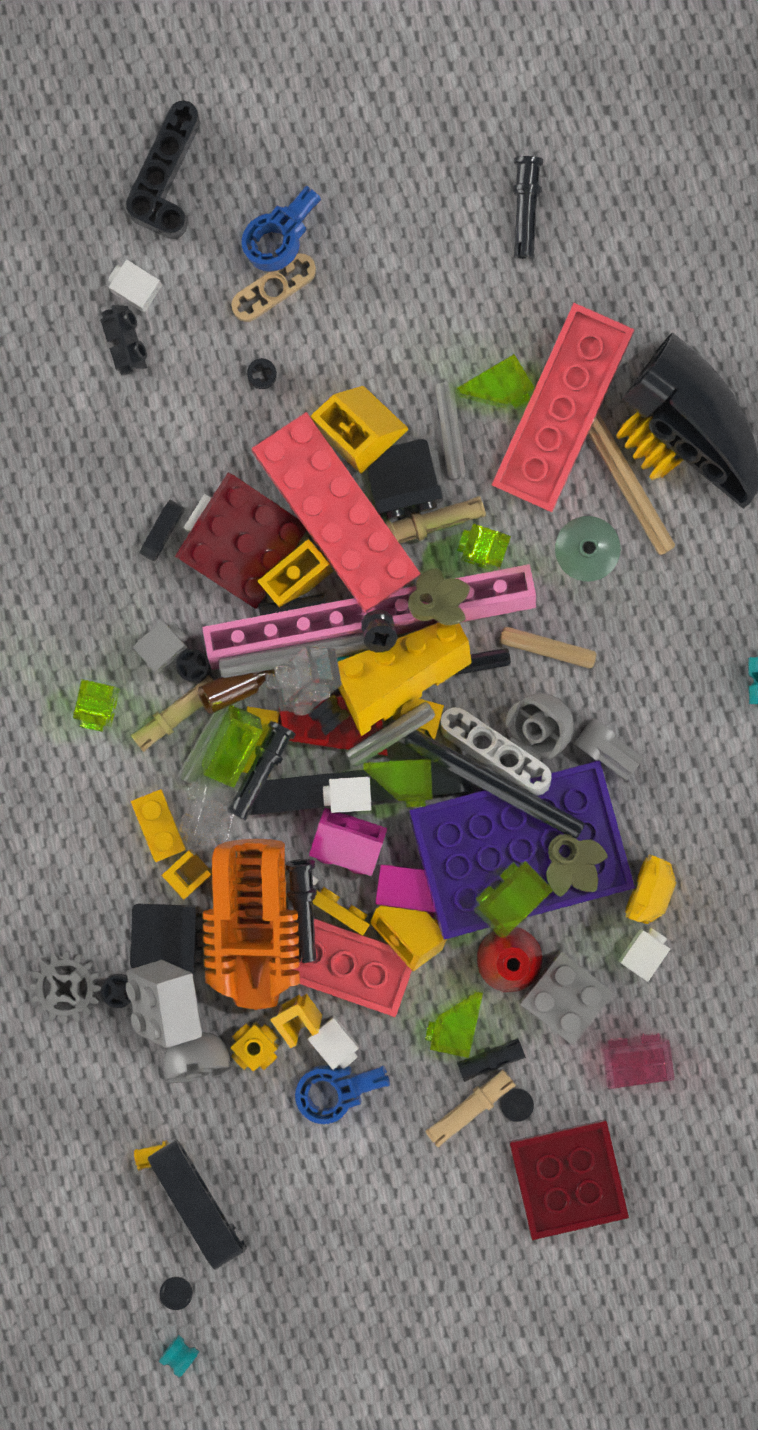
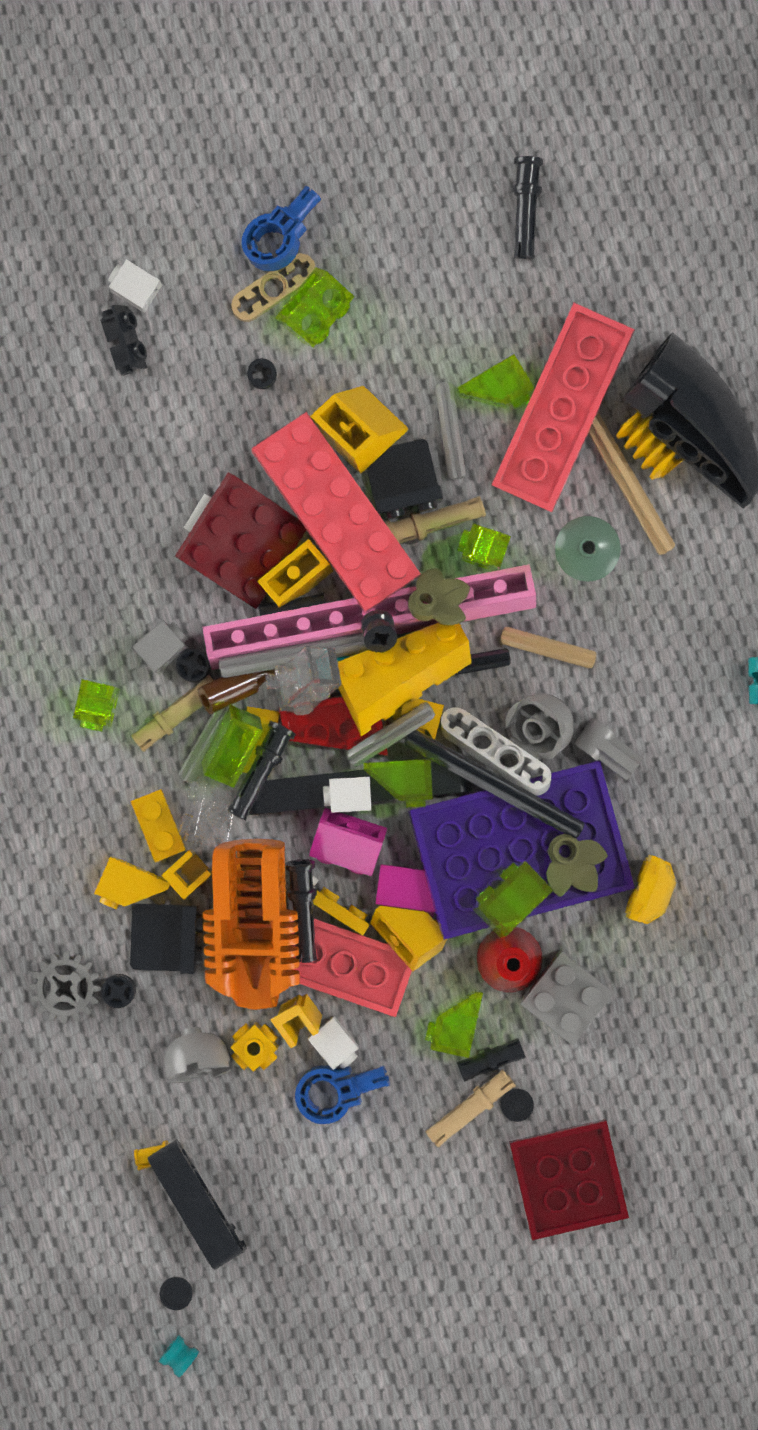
black beam [126,100,200,239] -> none
light grey brick [126,960,202,1048] -> none
black beam [140,499,185,562] -> none
black wheel [308,694,350,736] -> none
clear pink brick [601,1033,675,1089] -> none
white brick [618,928,670,982] -> none
none -> yellow slope [94,856,171,909]
none -> clear neon green brick [275,267,355,348]

